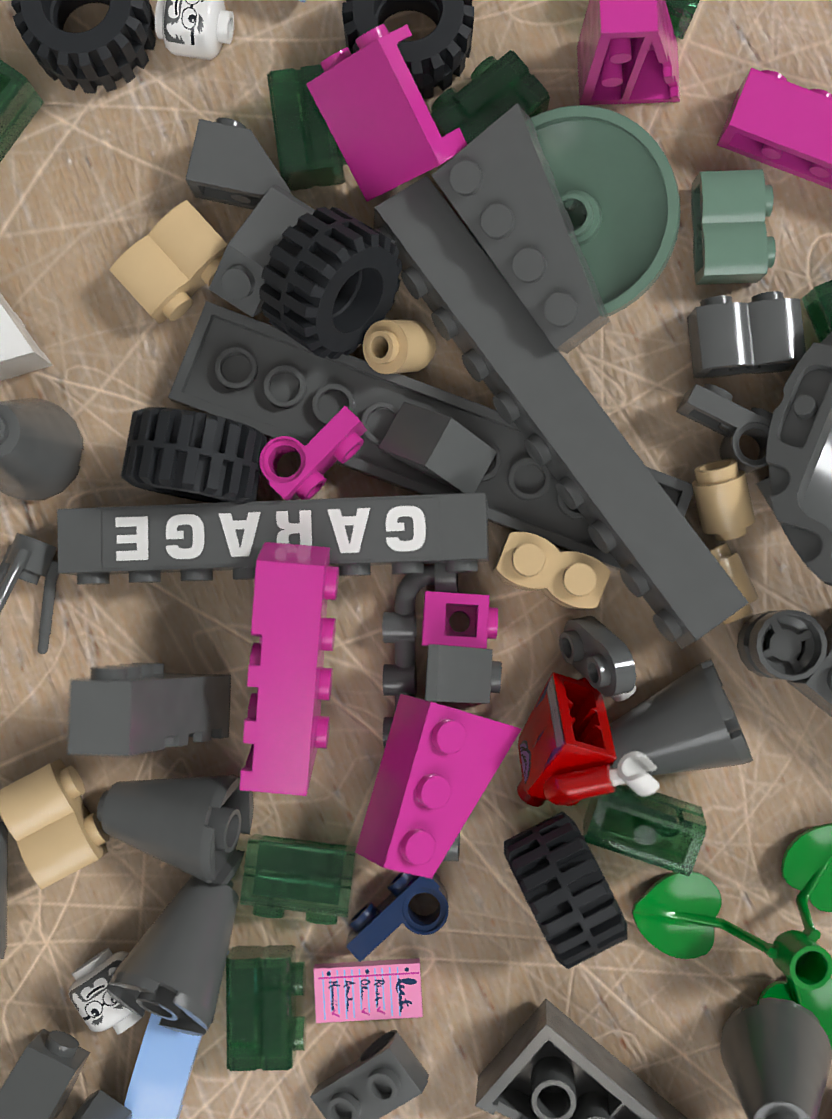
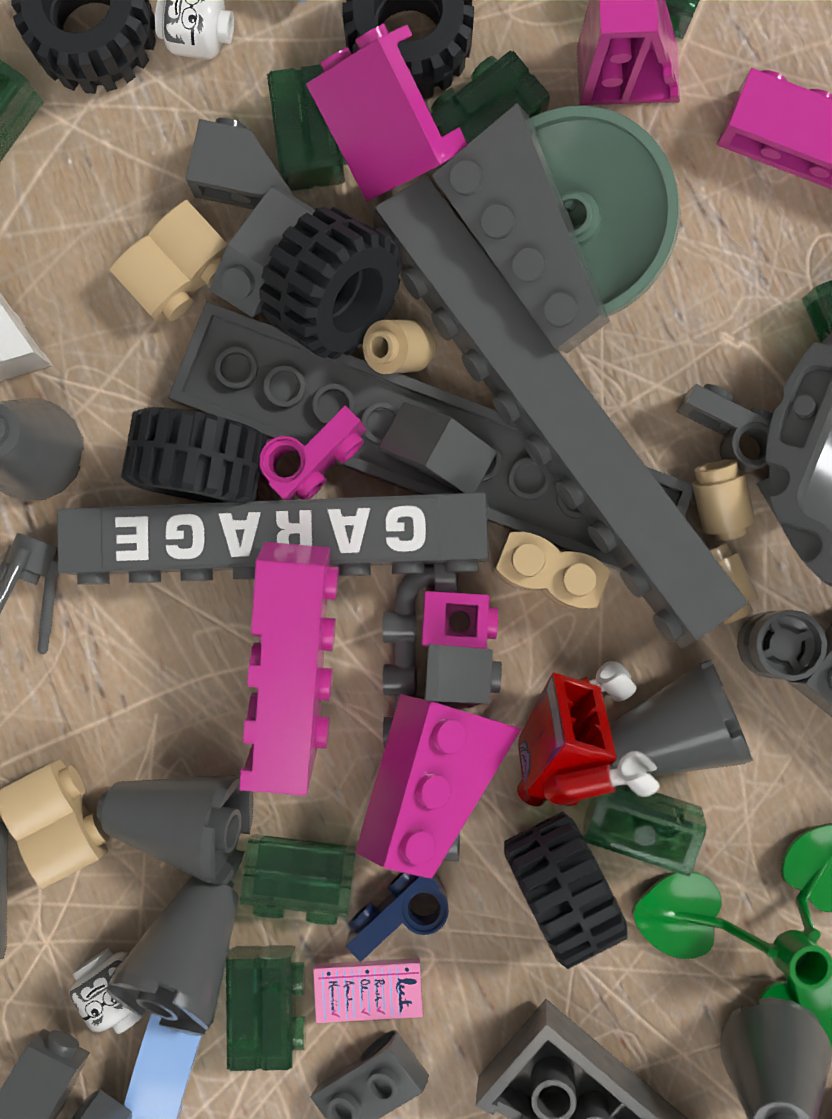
dark grey wedge [67,663,231,756] -> none
dark grey plate [559,615,636,697] -> none
dark grey brick [687,291,806,378] -> none
sand green brick [691,169,776,285] -> none

